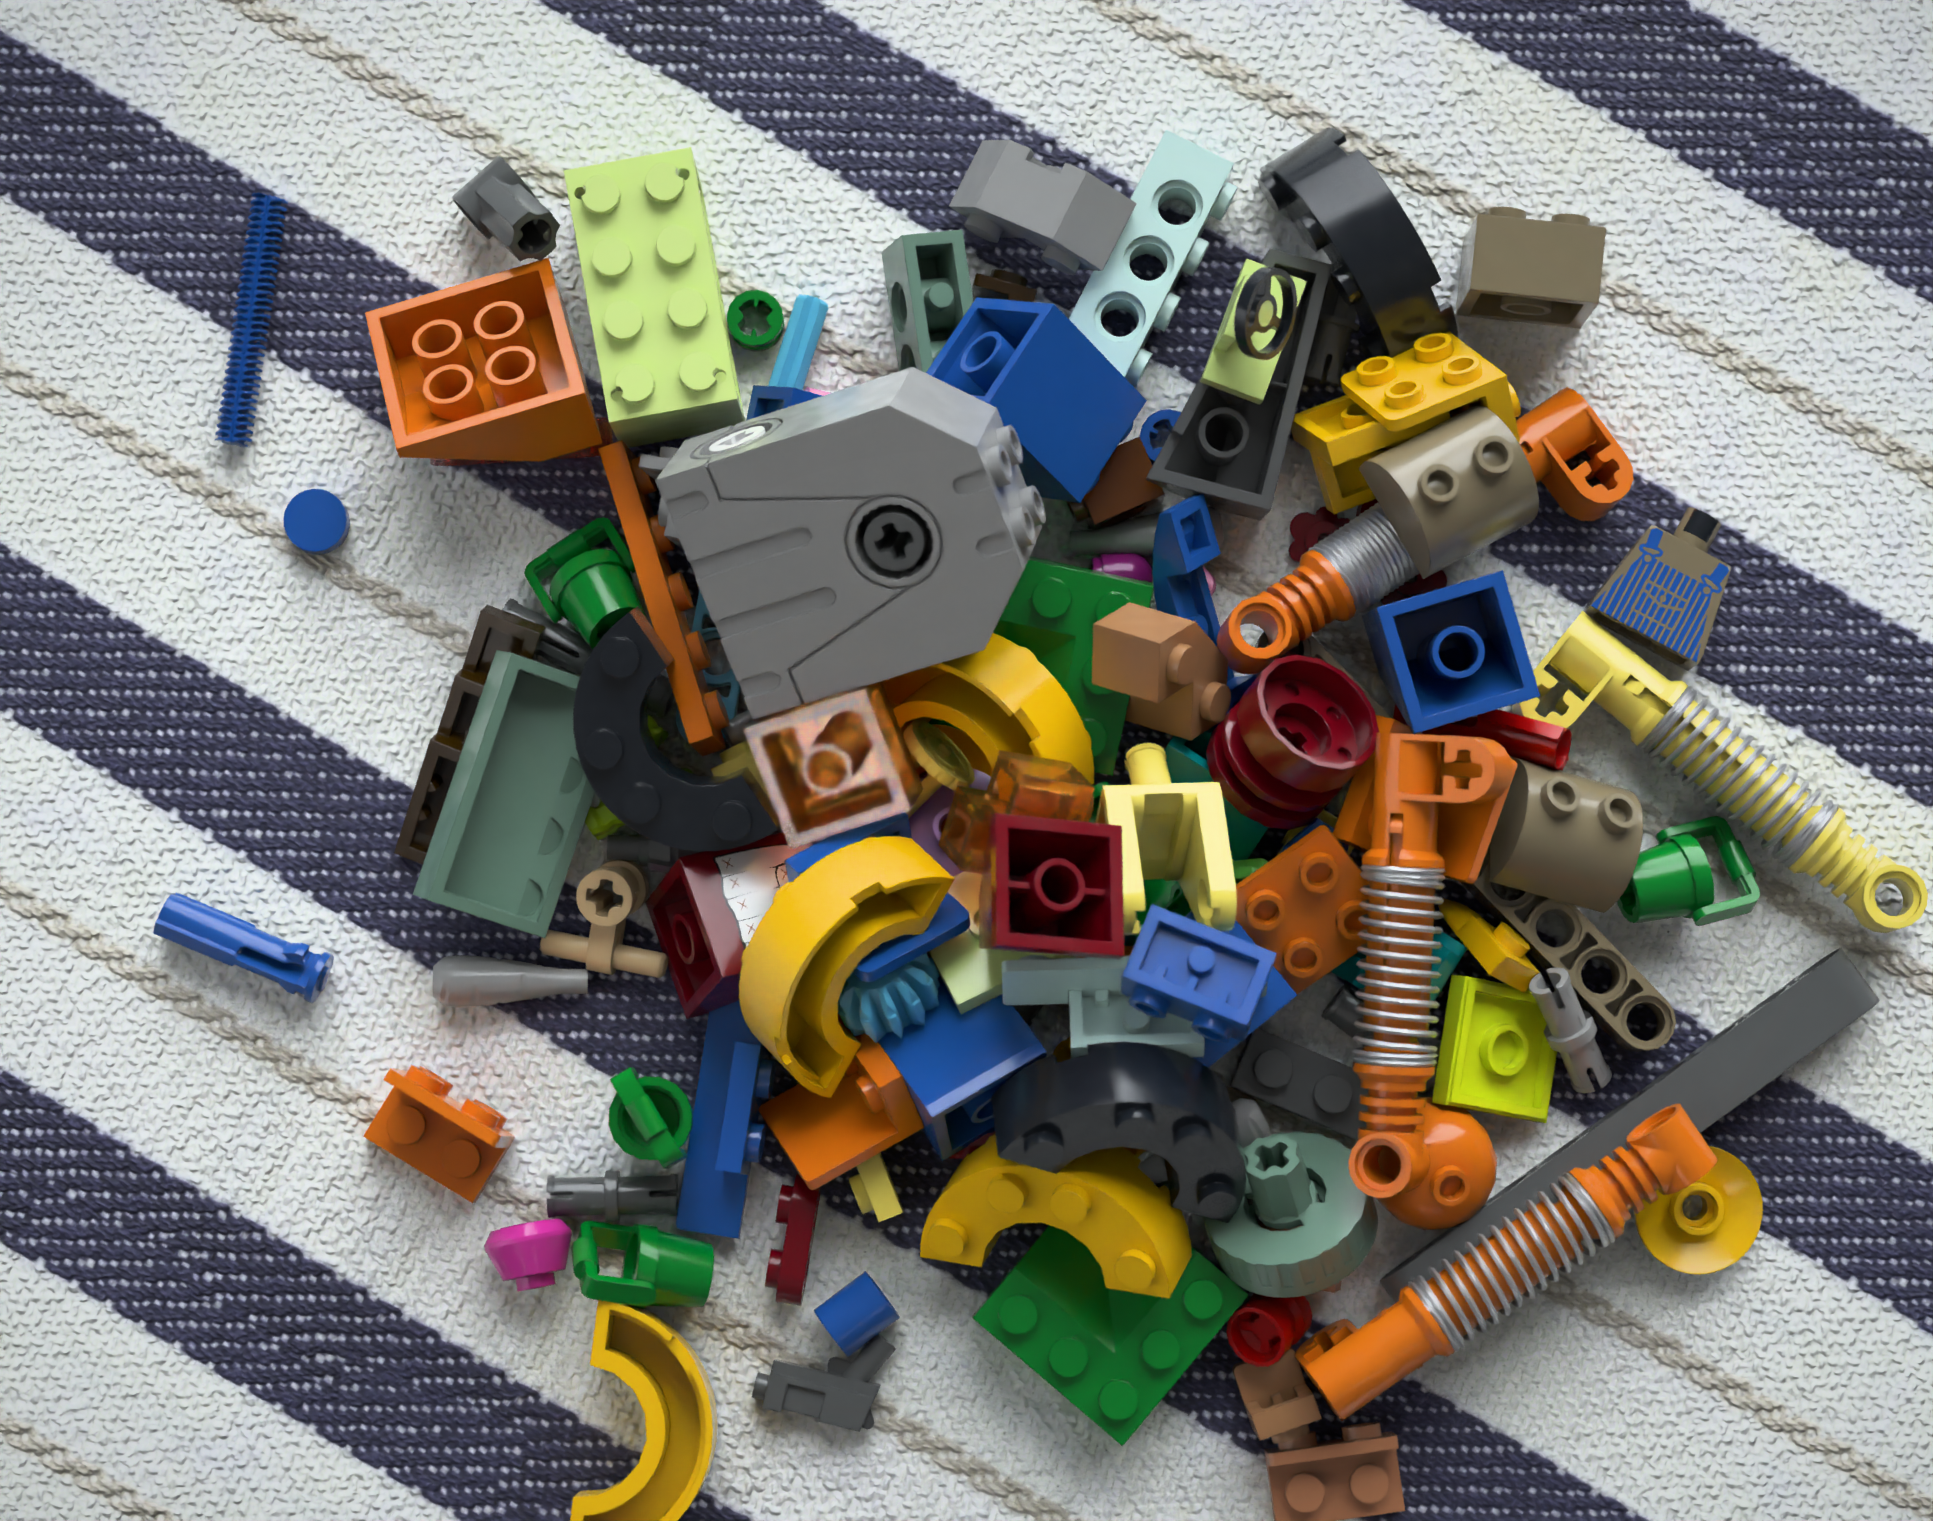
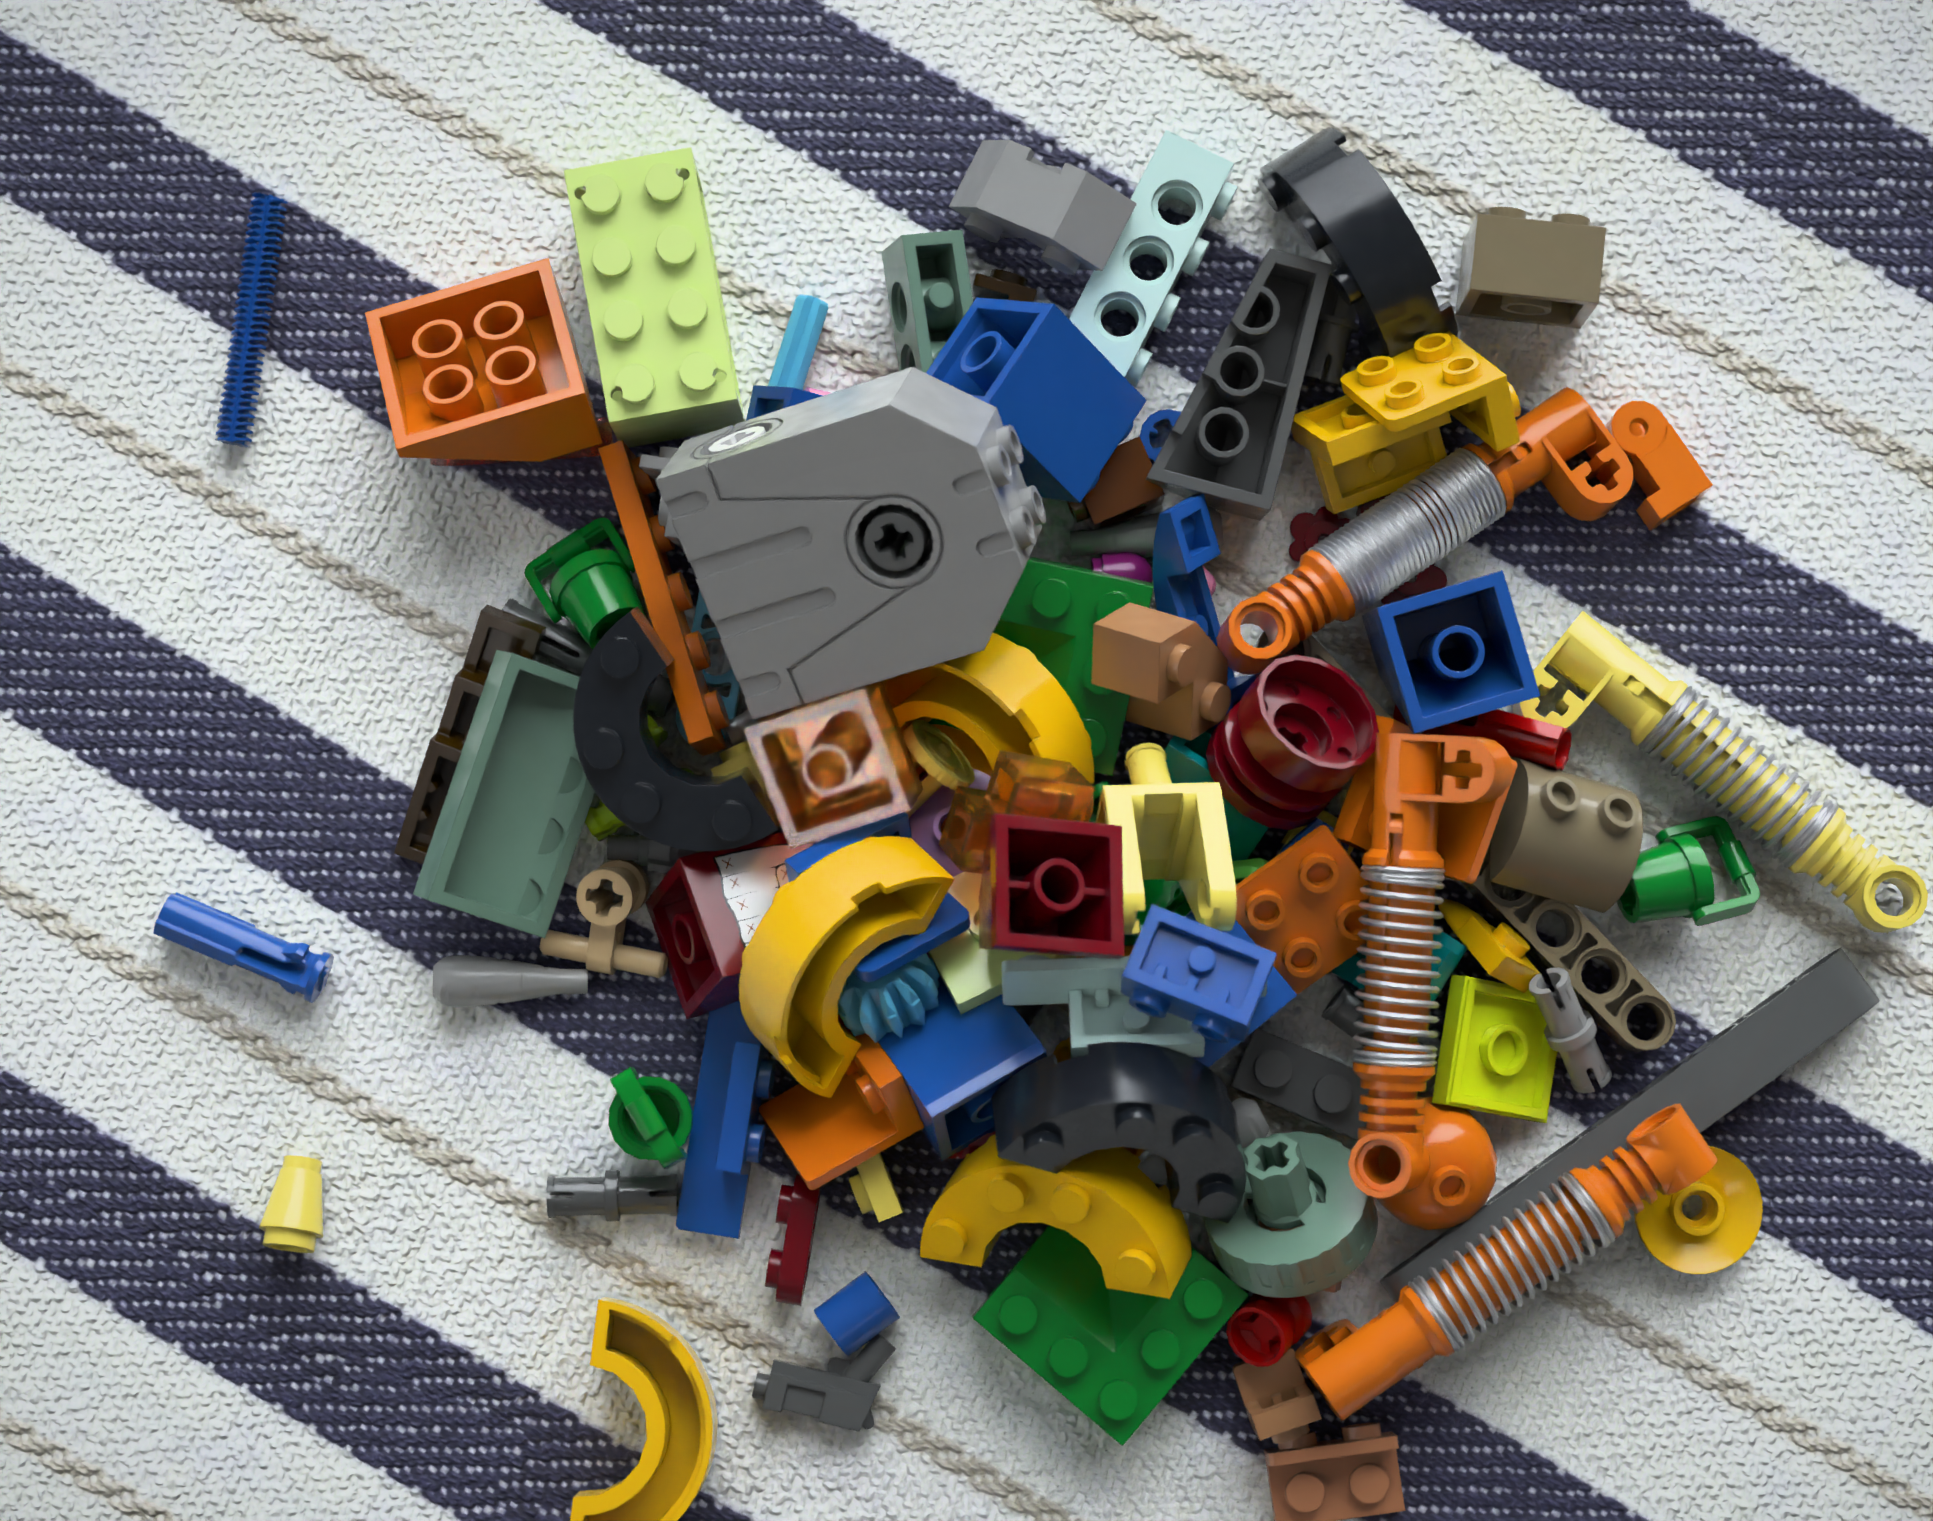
blue tile [283,489,350,555] -> none
orange bracket [363,1064,515,1203] -> none
dark grey piece [451,156,561,261] -> none
dark pink cone [484,1219,572,1292] -> none
green piece [571,1221,714,1309] -> none
green bush [727,290,785,352] -> none
piece [1200,259,1307,405] -> none
dark tan brick [1358,405,1539,579] -> none
torso [1583,507,1731,671] -> none
none -> light yellow cone [259,1155,323,1253]
none -> orange leg [1605,401,1713,531]

